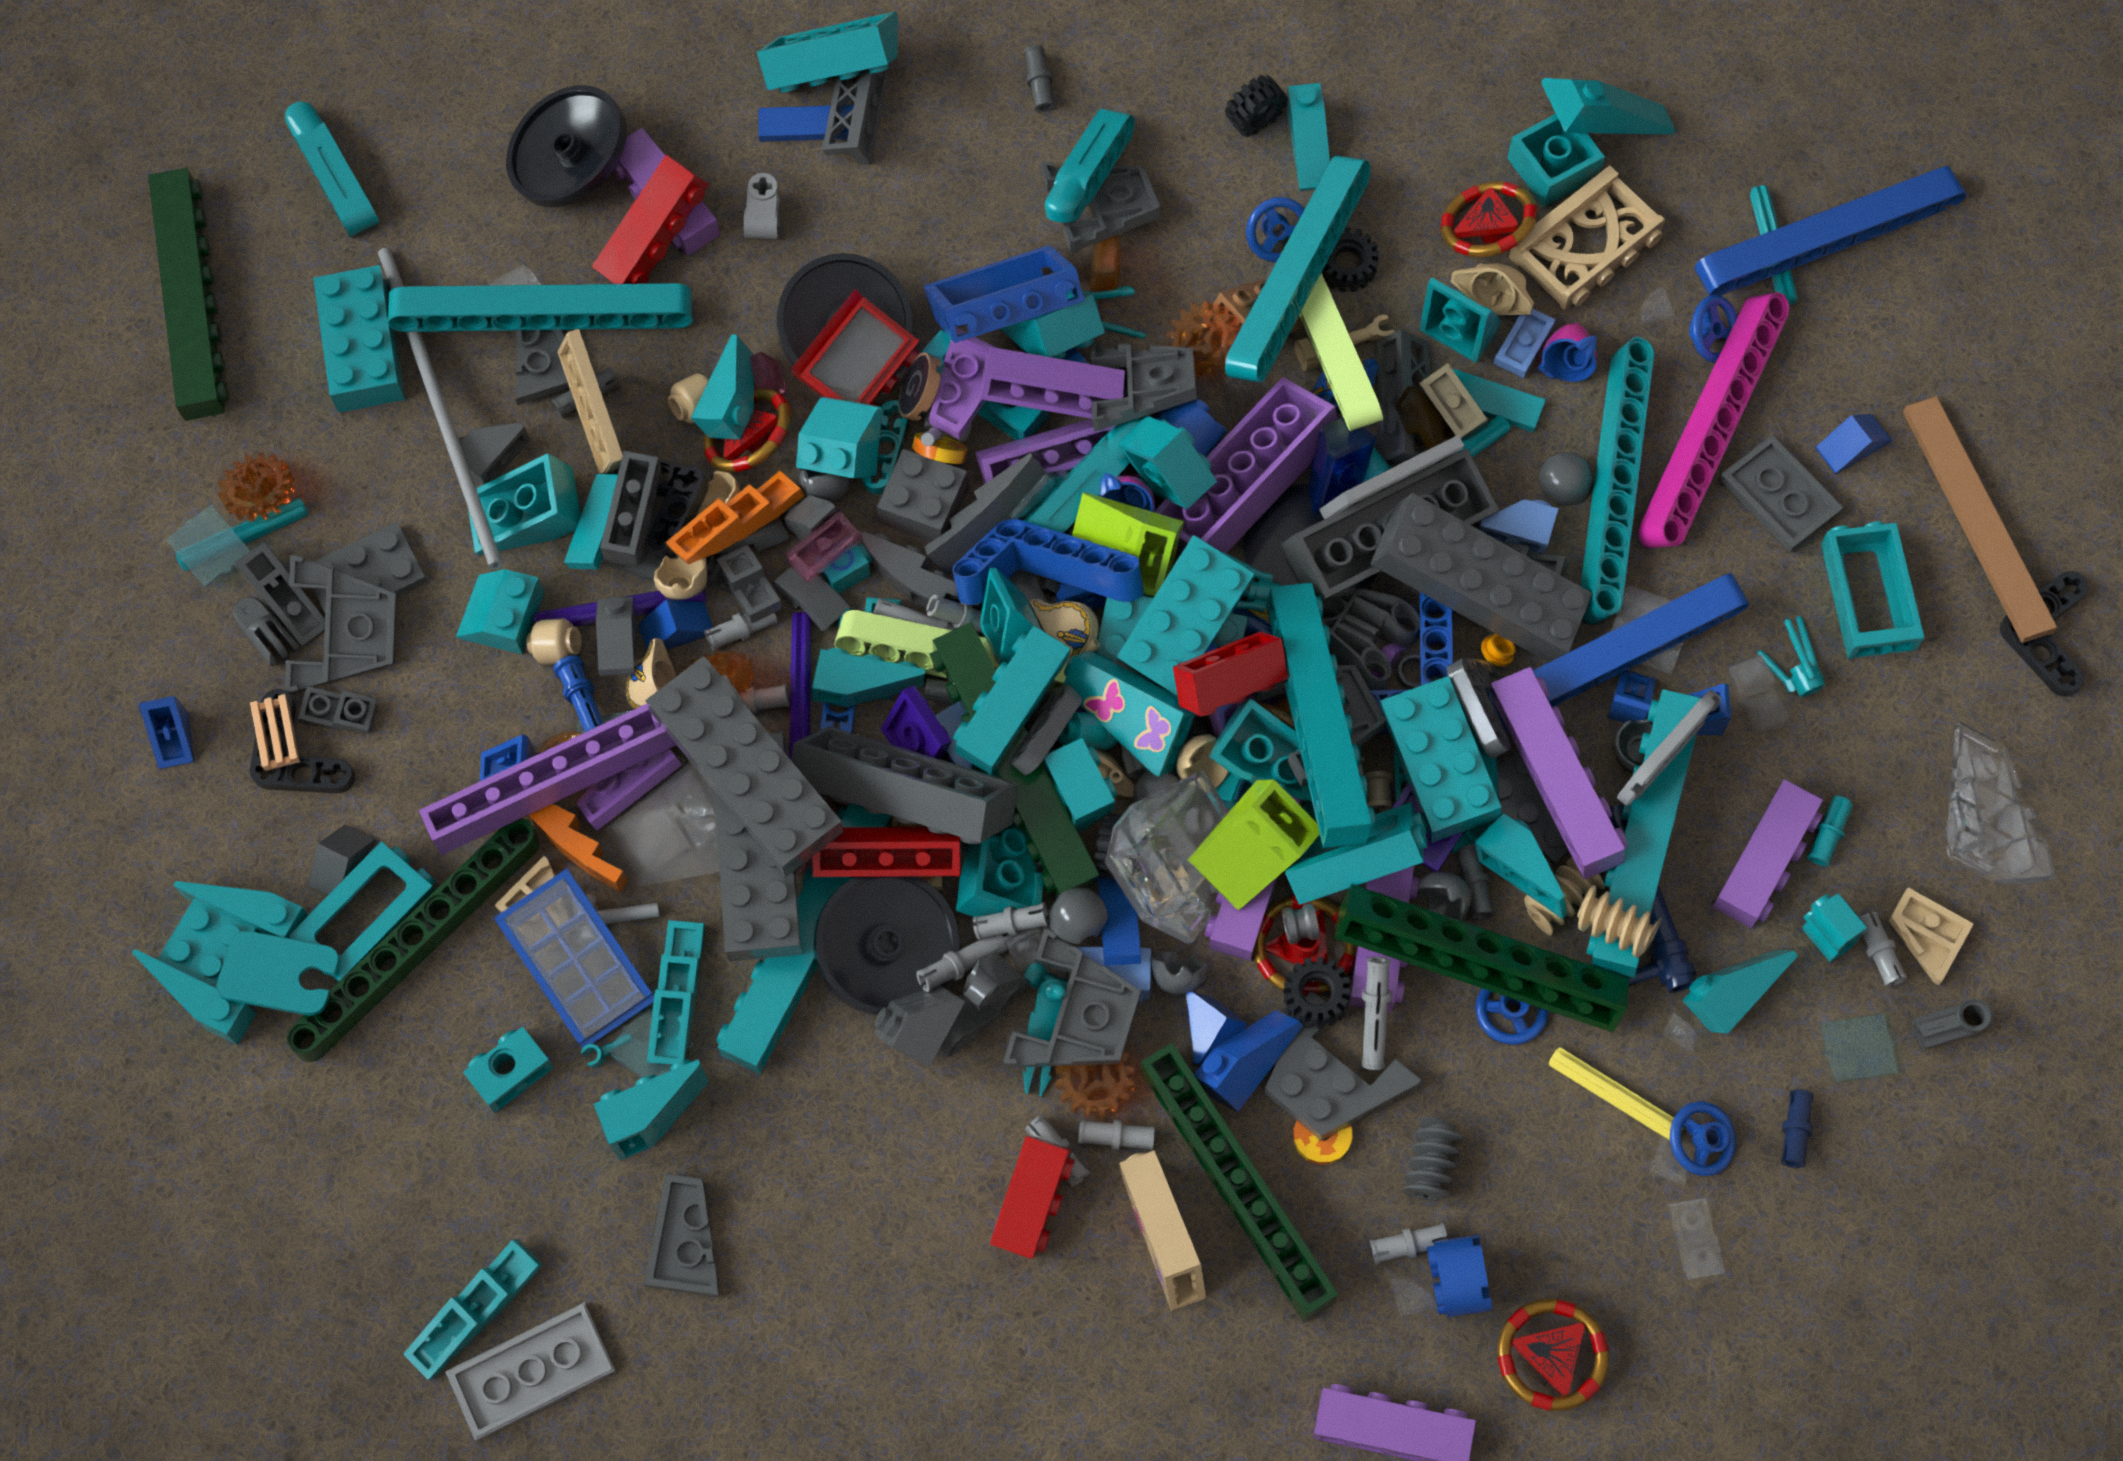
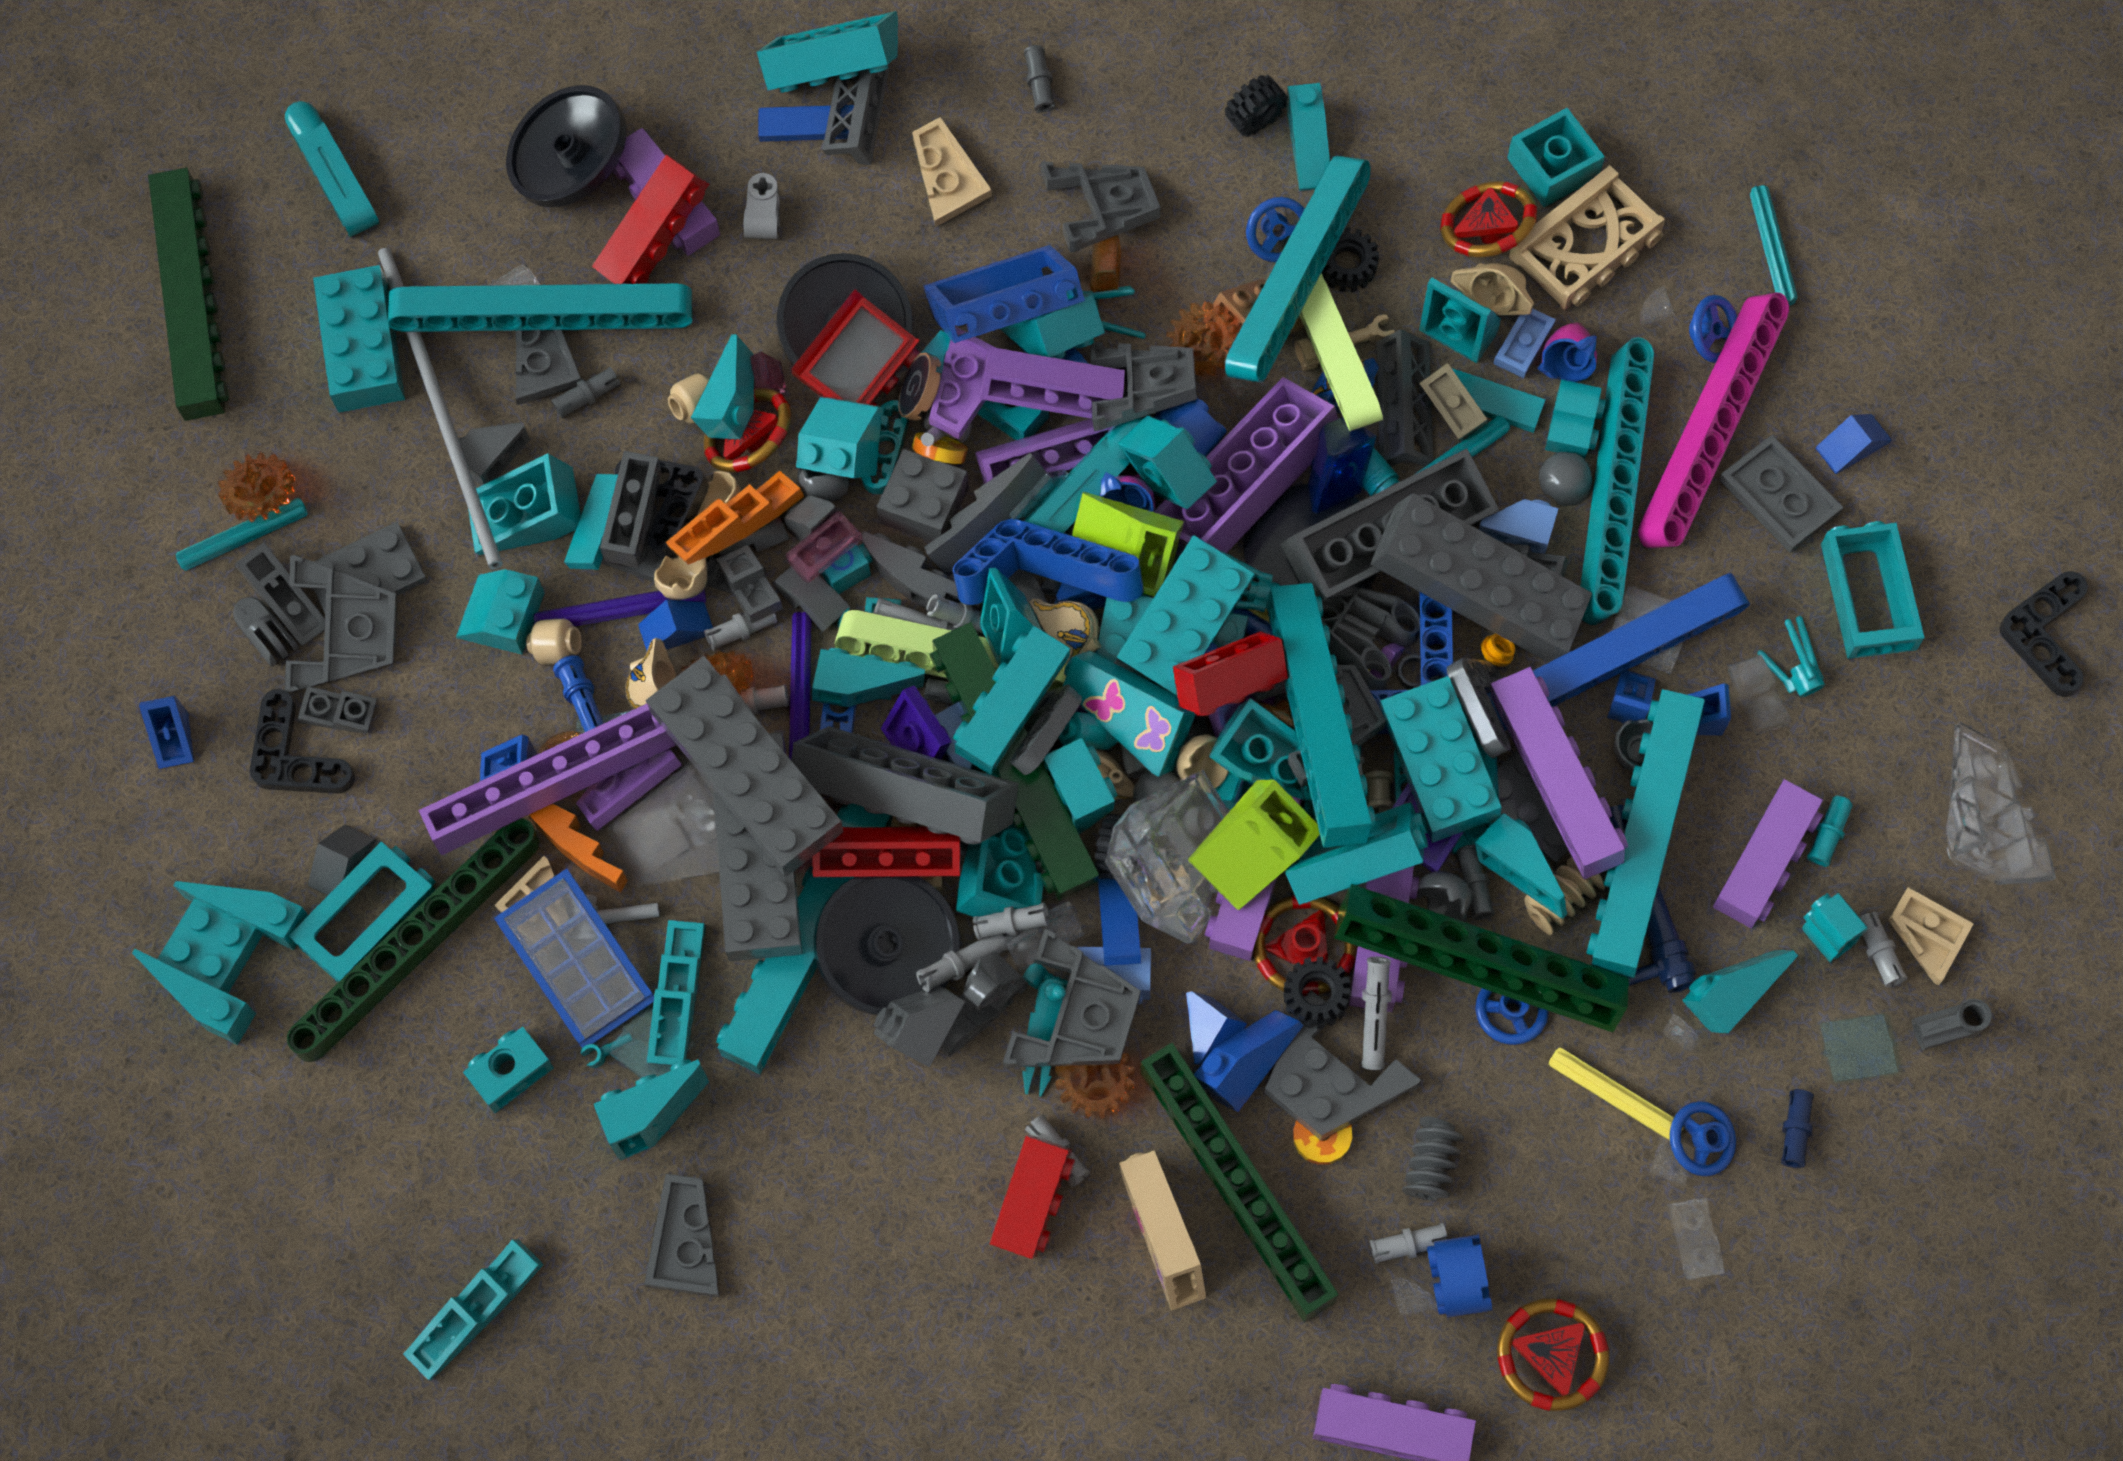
clear light blue piece [165,504,250,587] -> none
teal piece [216,931,339,1016] -> none
light nougat tile [250,694,300,771] -> none
light grey tile [445,1302,616,1442] -> none
tan tile [557,329,623,474] -> none
dark grey slope [596,597,638,676] -> none
teal piece [1044,108,1135,223] -> none
dark grey hair [1048,887,1108,944] -> none
light grey pin [1078,1119,1155,1150] -> none
dark grey hair [1151,951,1208,995] -> none
flat silver wheel [1282,903,1319,945] -> none
light grey tile [1319,435,1464,520] -> none
dark brown slope [1395,386,1455,450] -> none
teal wedge [1541,78,1676,135] -> none
tan piece [1577,885,1661,958] -> none
light grey tile [1617,690,1722,806] -> none
blue beam [1694,166,1967,296] -> none
medium nougat tile [1903,396,2057,643] -> none
none -> tan wing [912,117,992,228]
none -> teal brick [1545,379,1606,459]

